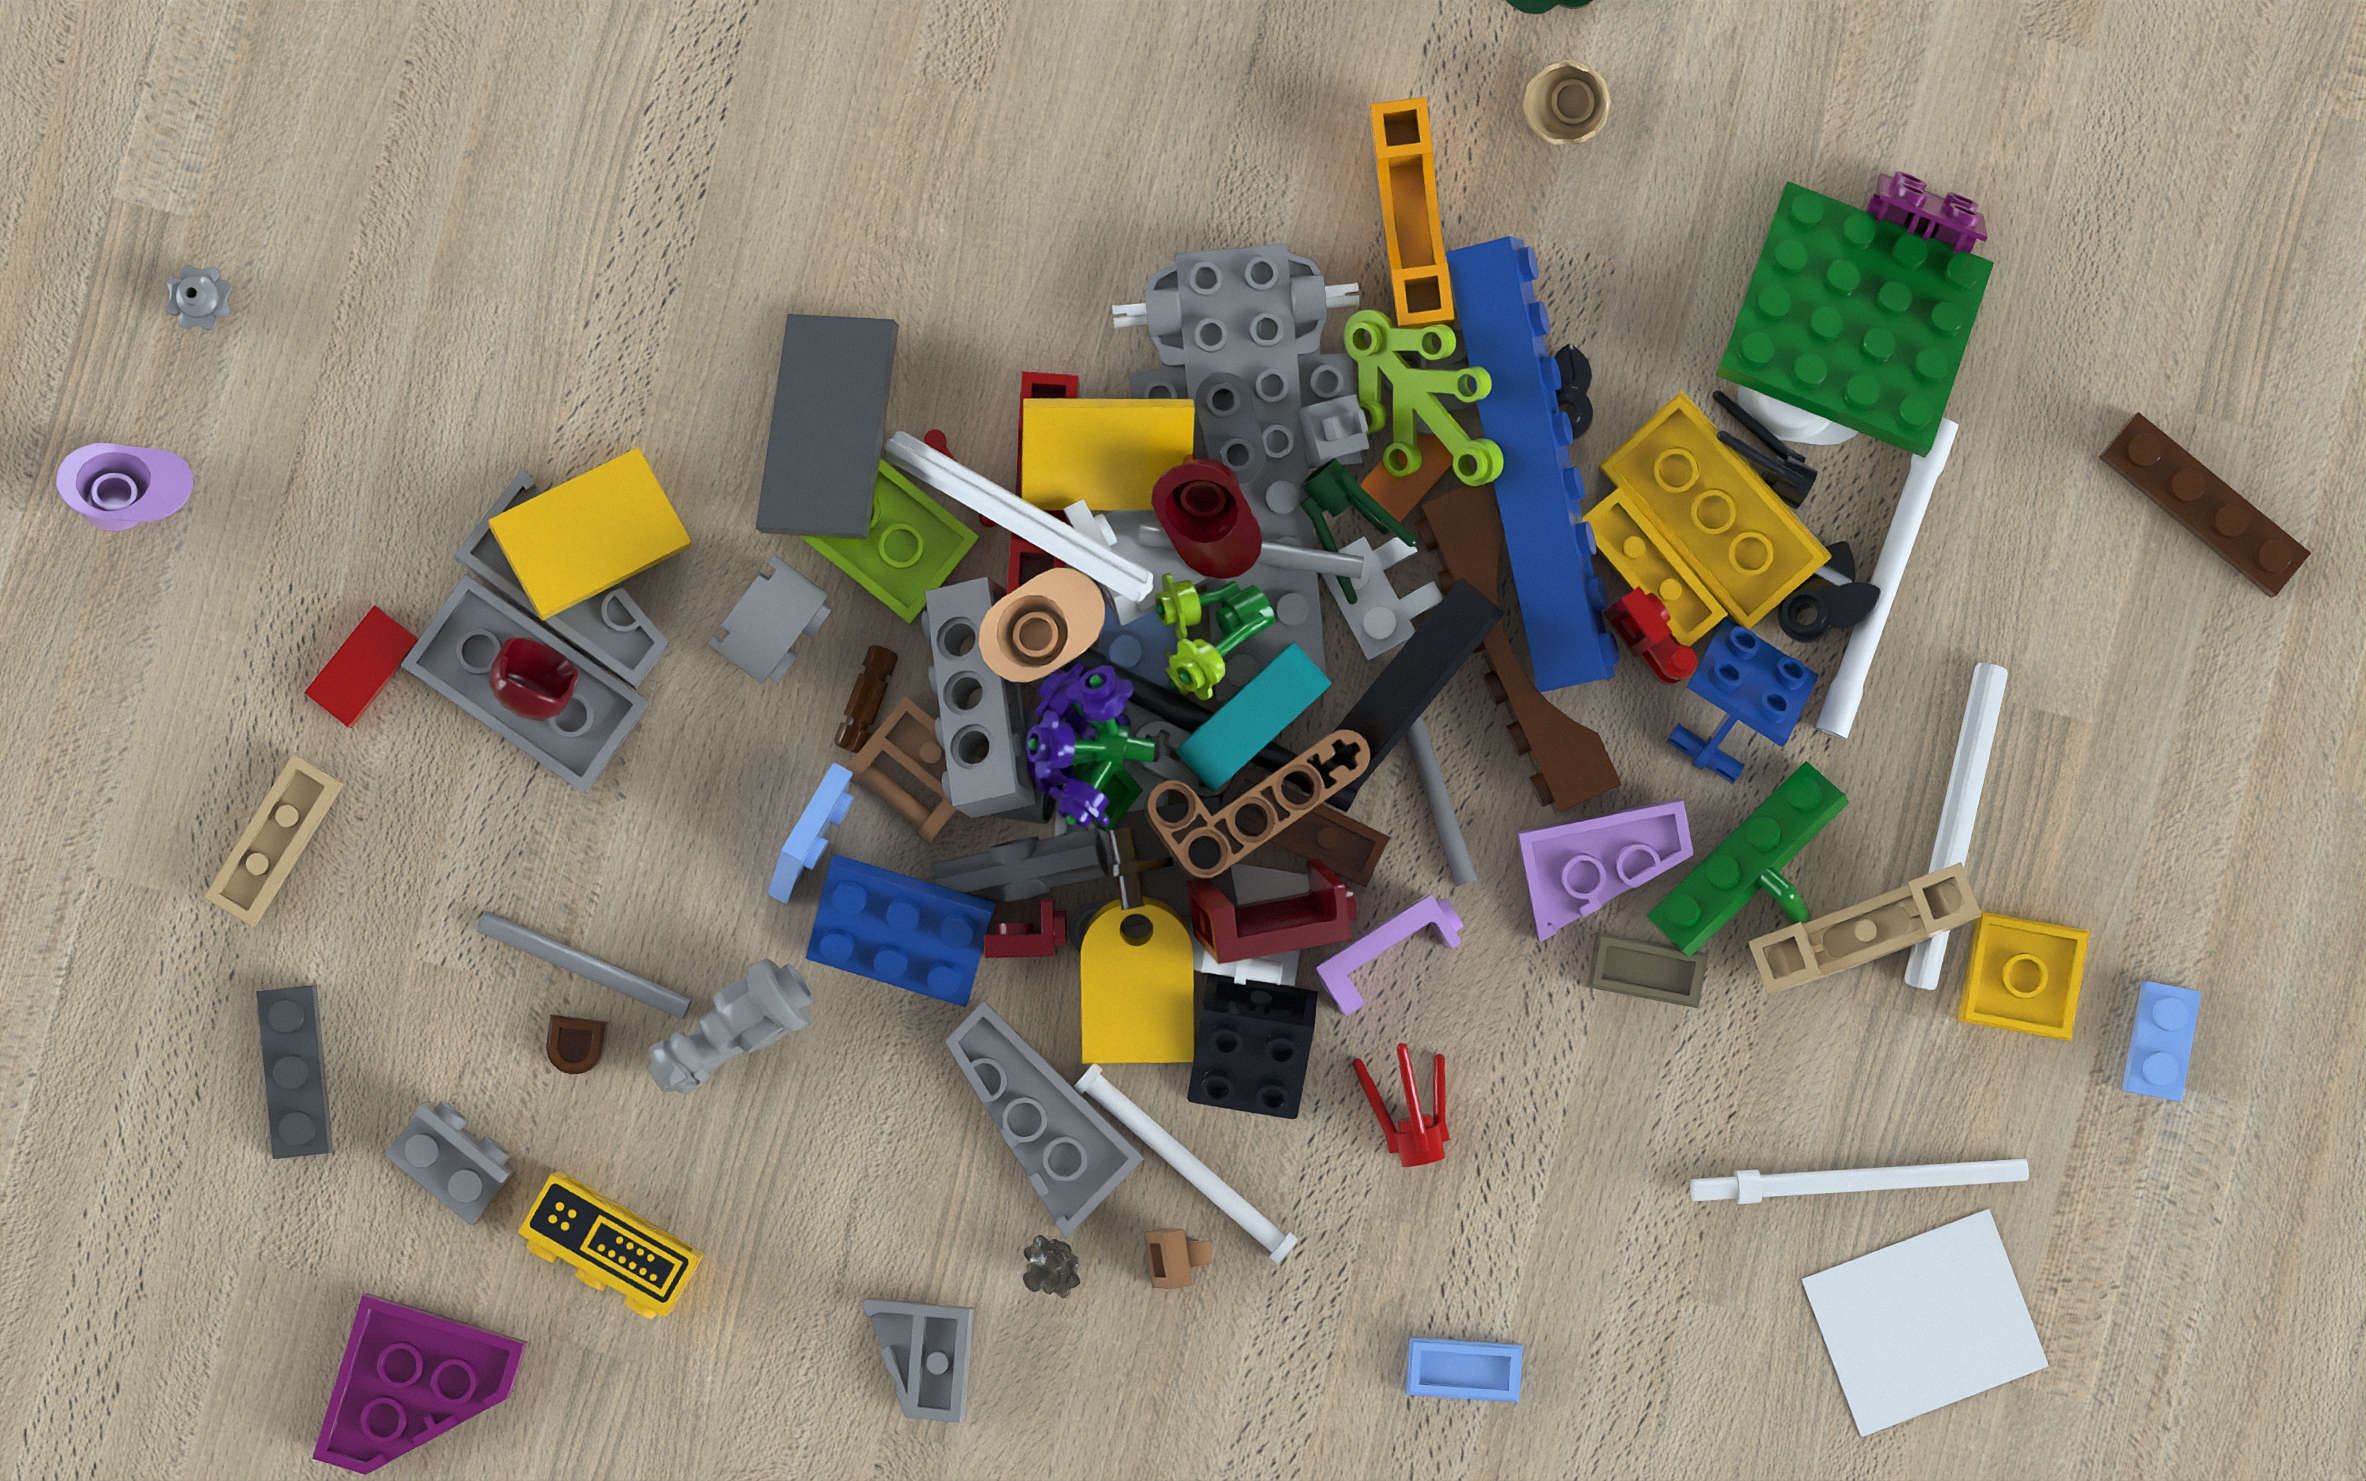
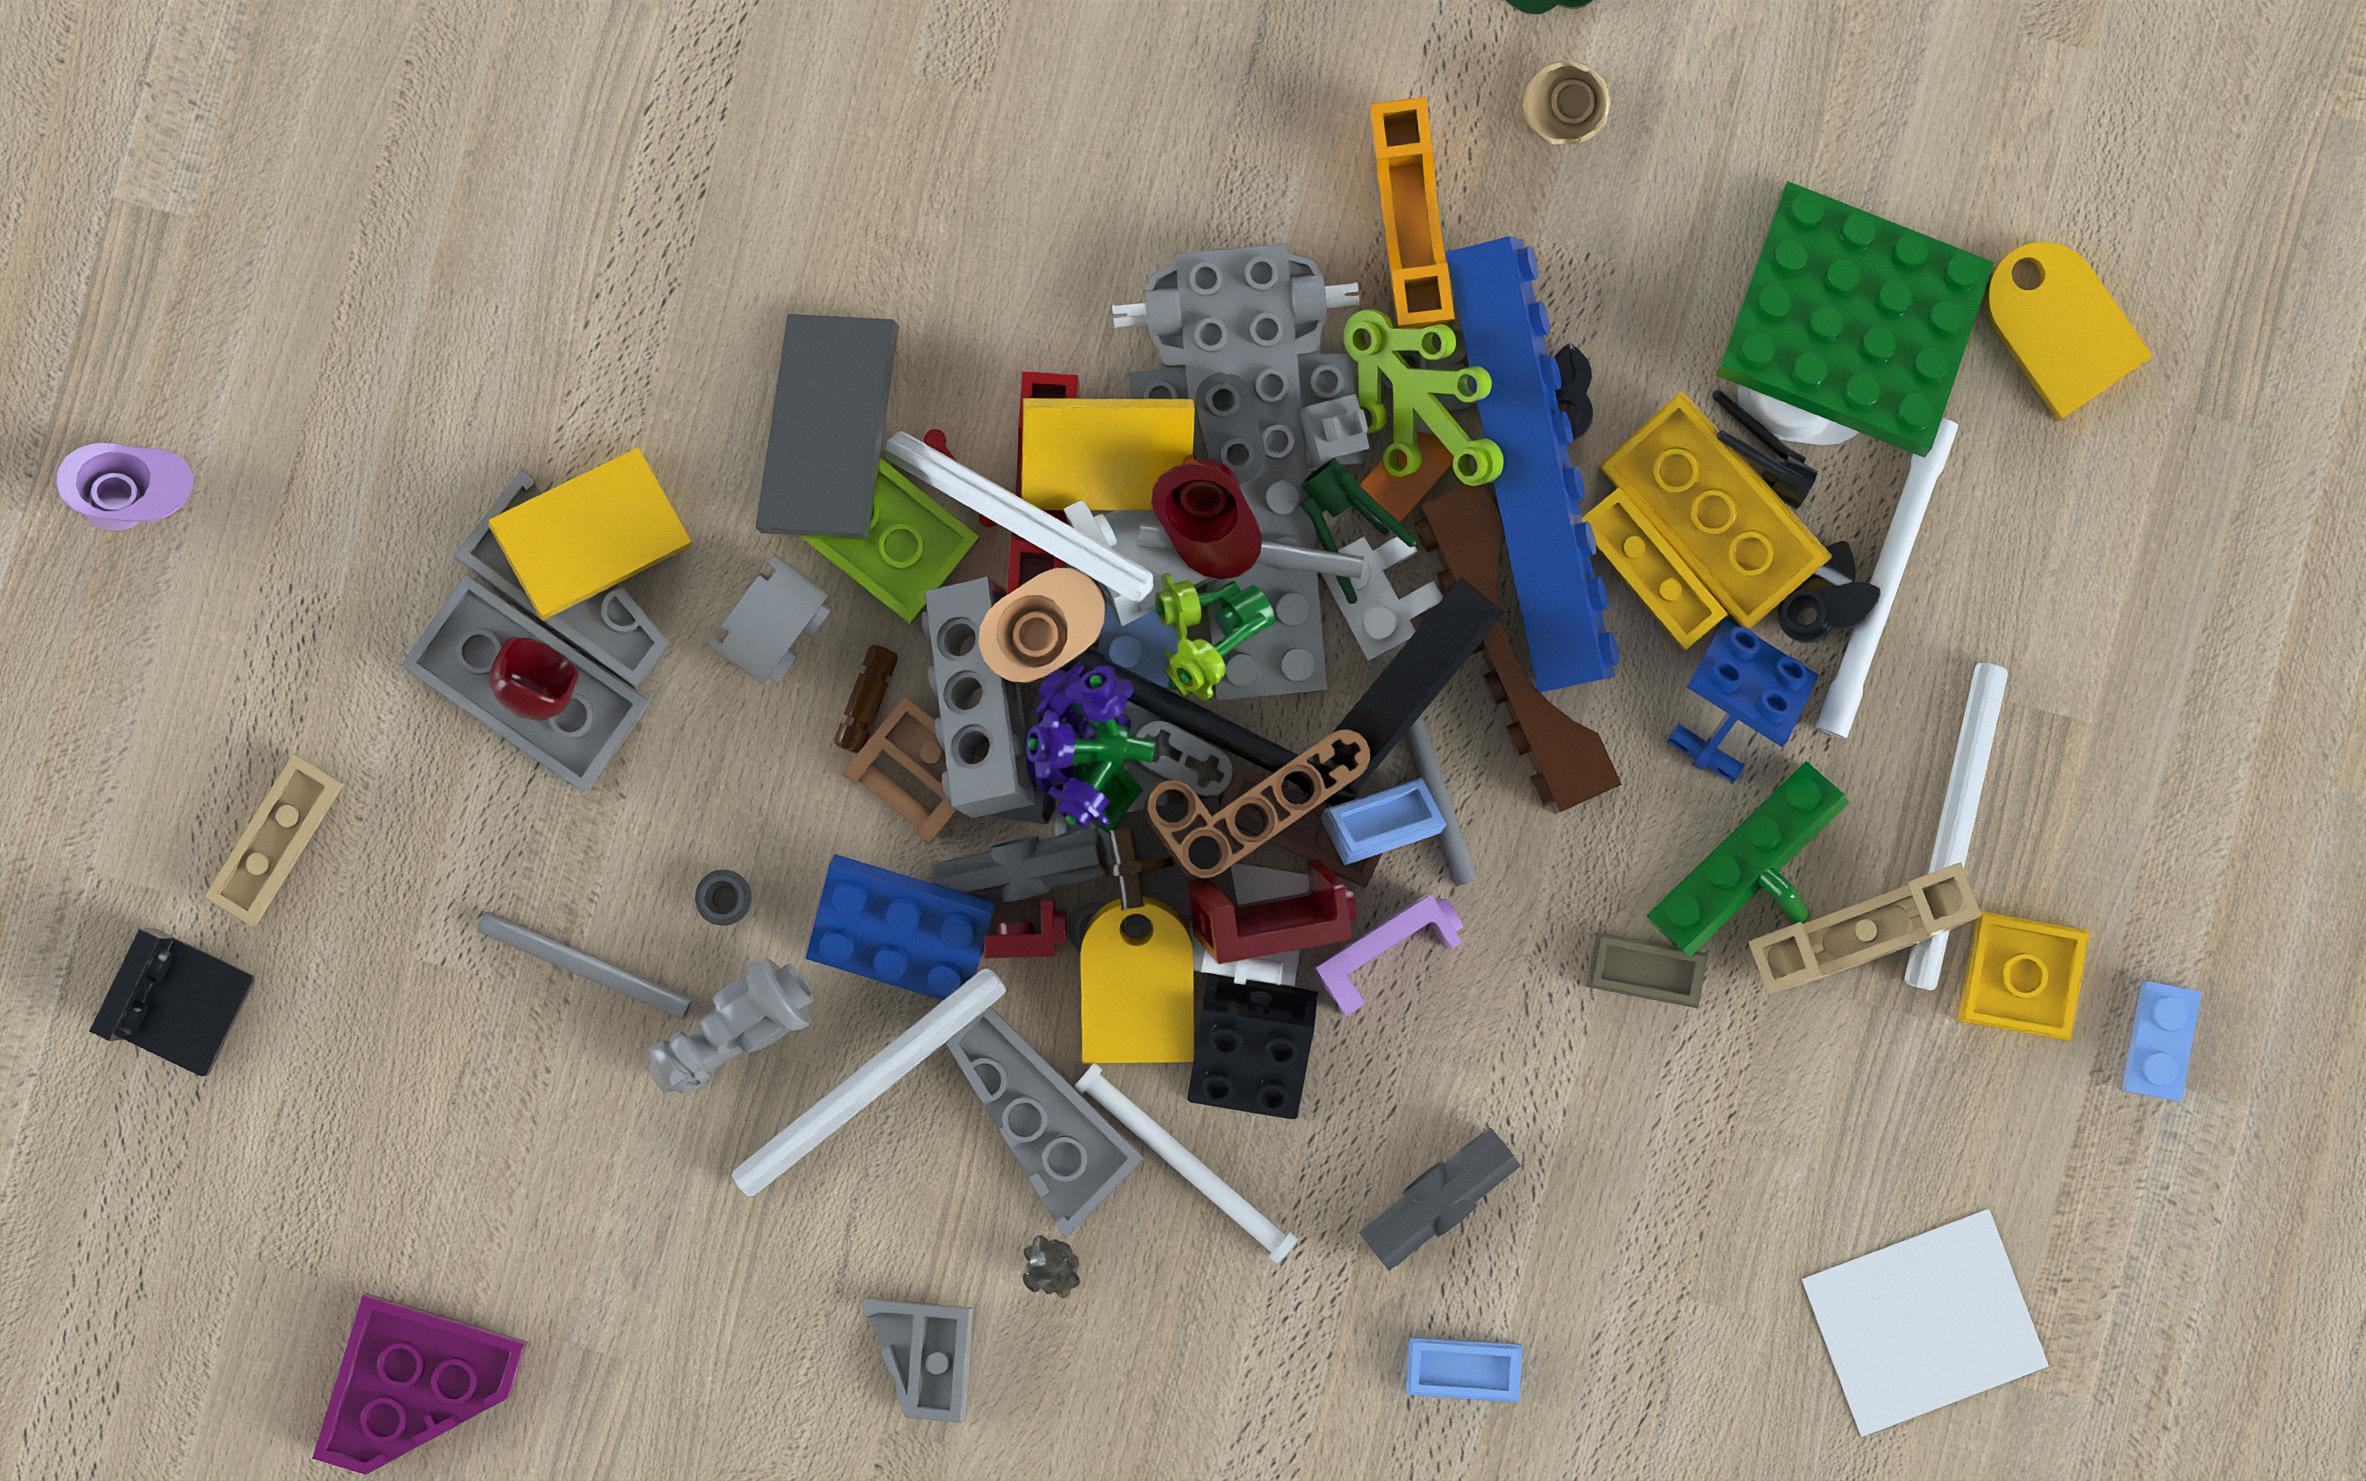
light grey plant [166,265,232,330] -> none
dark grey plate [256,985,333,1159] -> none
red tile [304,605,419,728] -> none
light grey bracket [384,1101,517,1225] -> none
brick [517,1170,705,1319] -> none
reddish brown tile [546,1014,609,1074] -> none
light blue wing [768,762,854,905] -> none
medium nougat tile [1144,1228,1213,1289] -> none
teal beam [1174,641,1332,792] -> none
red plant [1352,1043,1450,1167] -> none
lavender wing [1516,798,1694,943] -> none
red plate [1603,586,1697,685] -> none
white bar [1690,1159,2029,1204] -> none
magenta hinge [1866,171,1988,254] -> none
reddish brown plate [2099,412,2311,598] -> none
none -> black bracket [89,928,255,1077]
none -> dark grey plate [695,870,752,926]
none -> white axle [732,967,1006,1197]
none -> light blue tile [1320,777,1446,865]
none -> dark grey piece [1359,1128,1521,1271]
none -> yellow tile [1984,241,2153,421]

